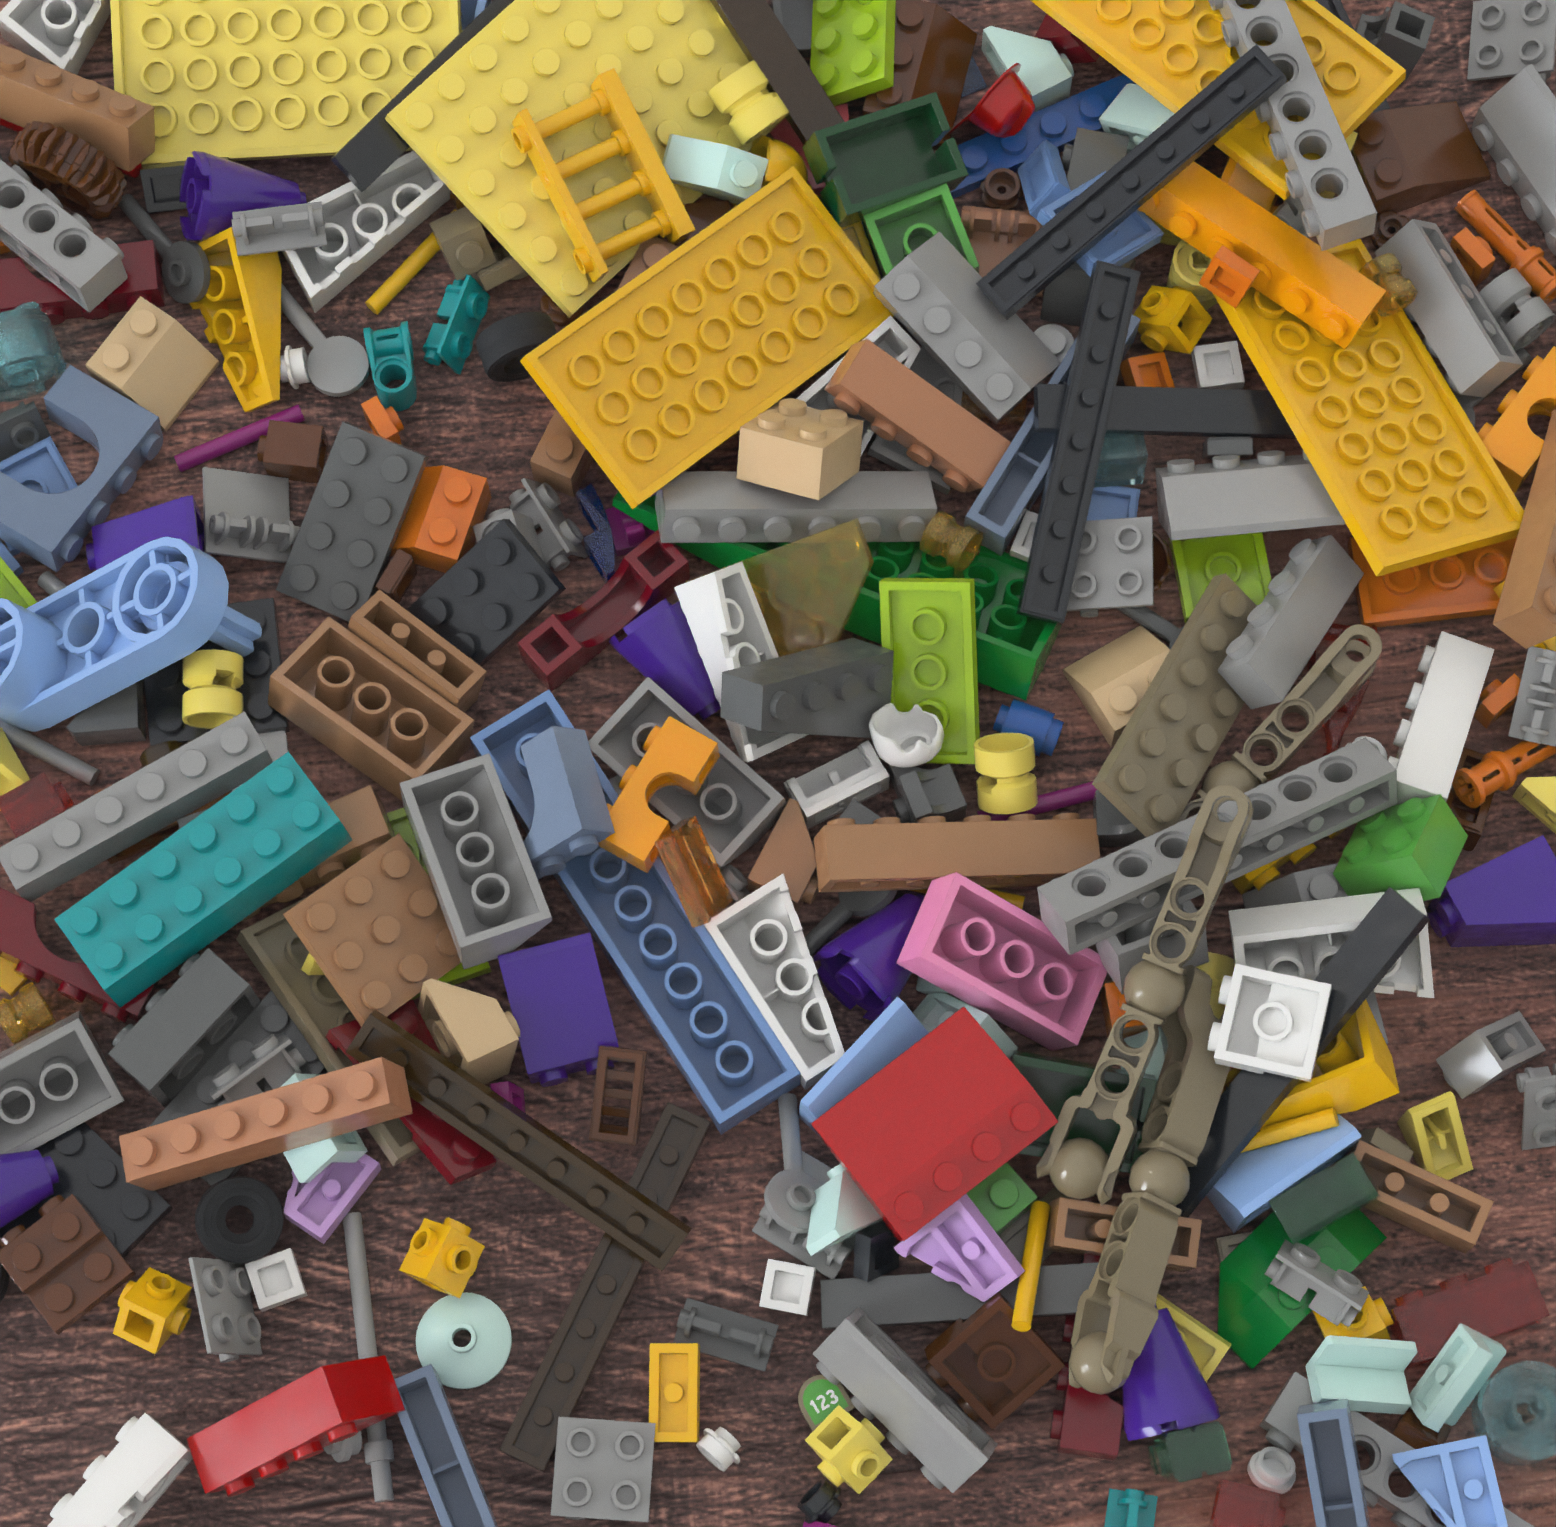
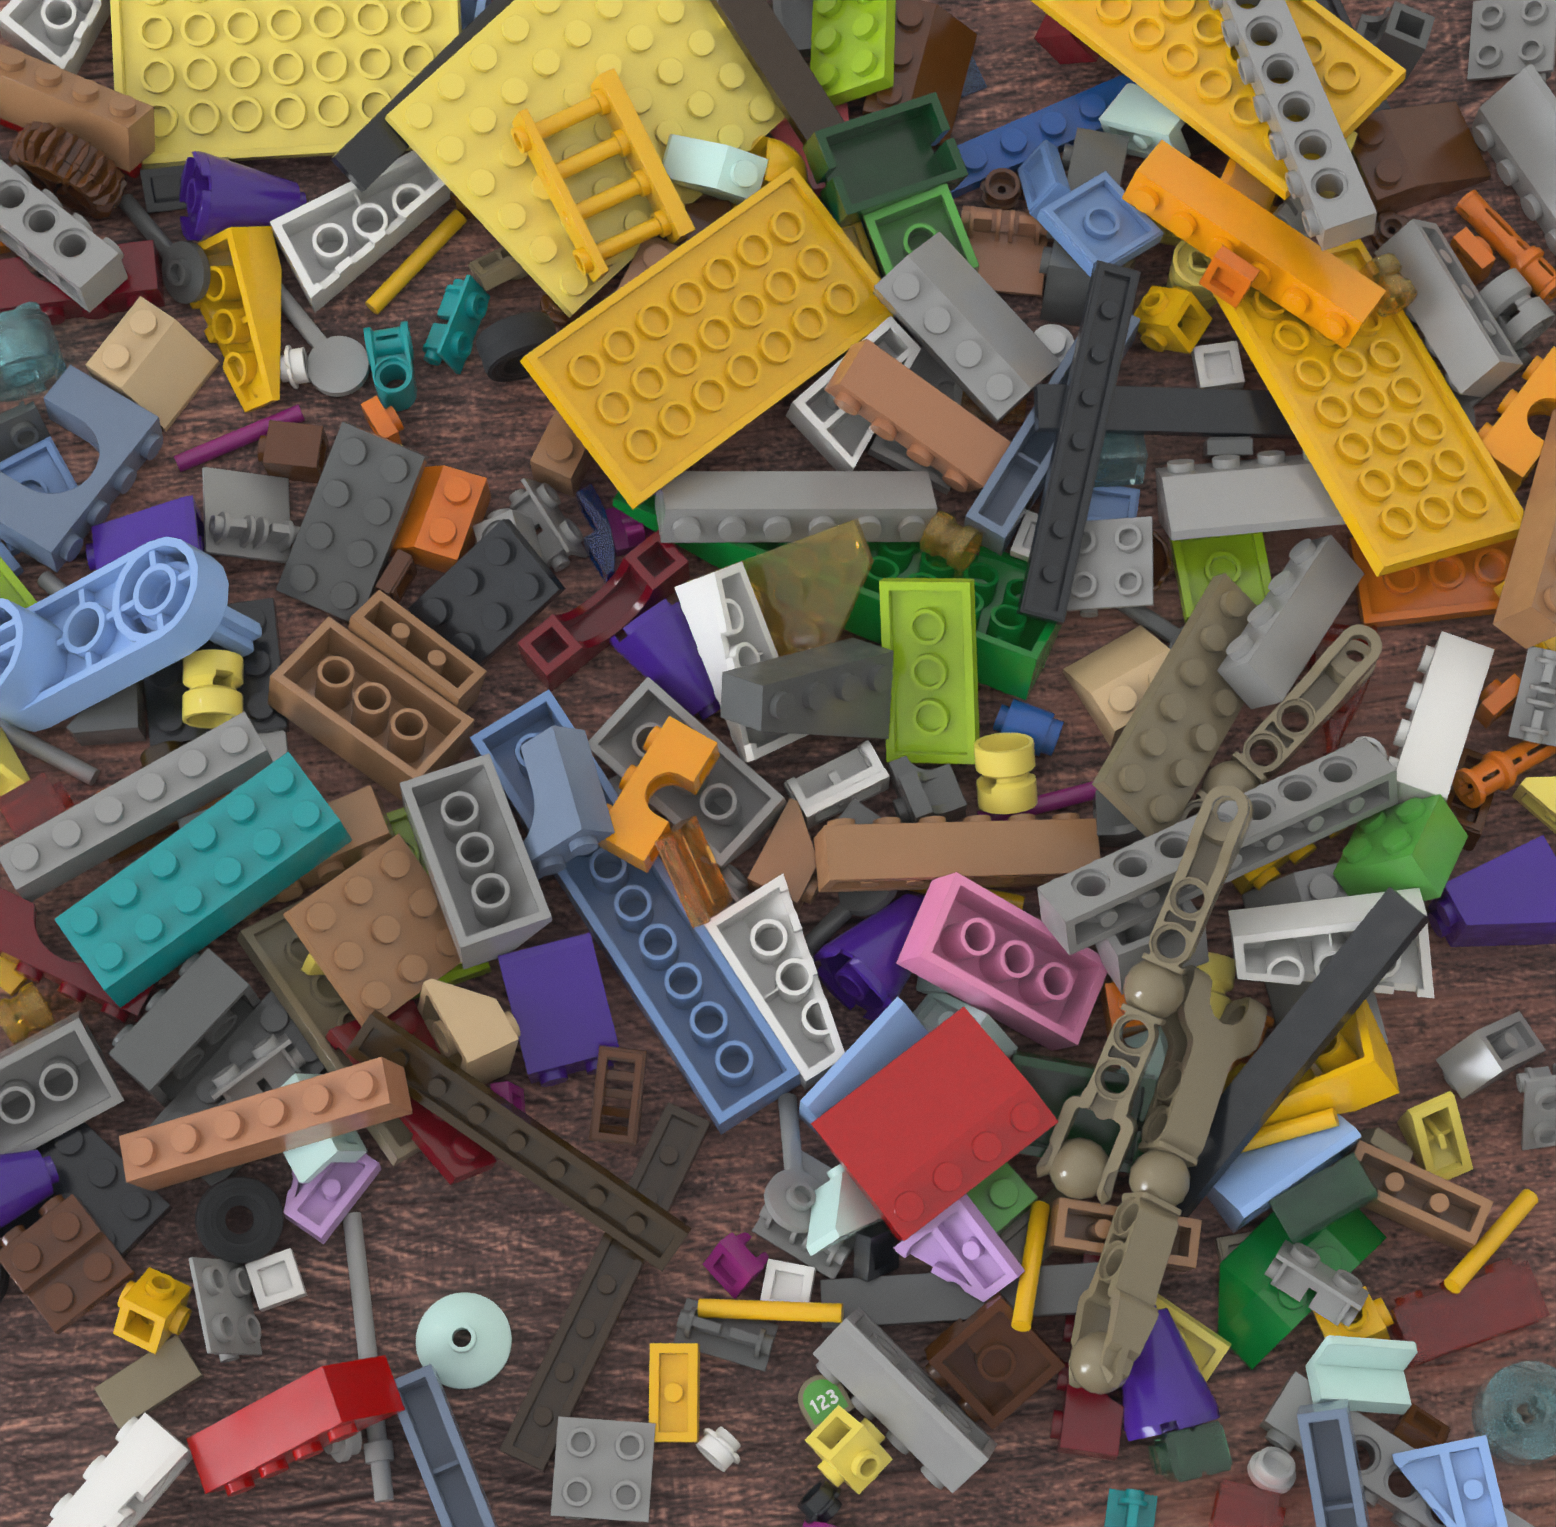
light grey hinge [232,201,327,256] -> none
yellow brick [399,1217,485,1299] -> none
dark tan brick [429,206,497,280] -> none
light yellow wheel [707,60,790,145] -> none
tan brick [736,398,864,501] -> none
white hair [869,703,945,768] -> none
red piece [948,63,1035,138] -> none
black tile [976,44,1287,320] -> none
light aqua slope [981,26,1074,113] -> none
orange plate [1120,352,1175,388] -> none
white plate [1207,964,1332,1082] -> none
light aqua panel [1409,1323,1506,1432] -> none
none -> dark tan tile [94,1335,204,1429]
none -> yellow bar [697,1298,844,1323]
none -> magenta tile [702,1232,769,1299]
none -> yellow bar [1444,1189,1538,1294]

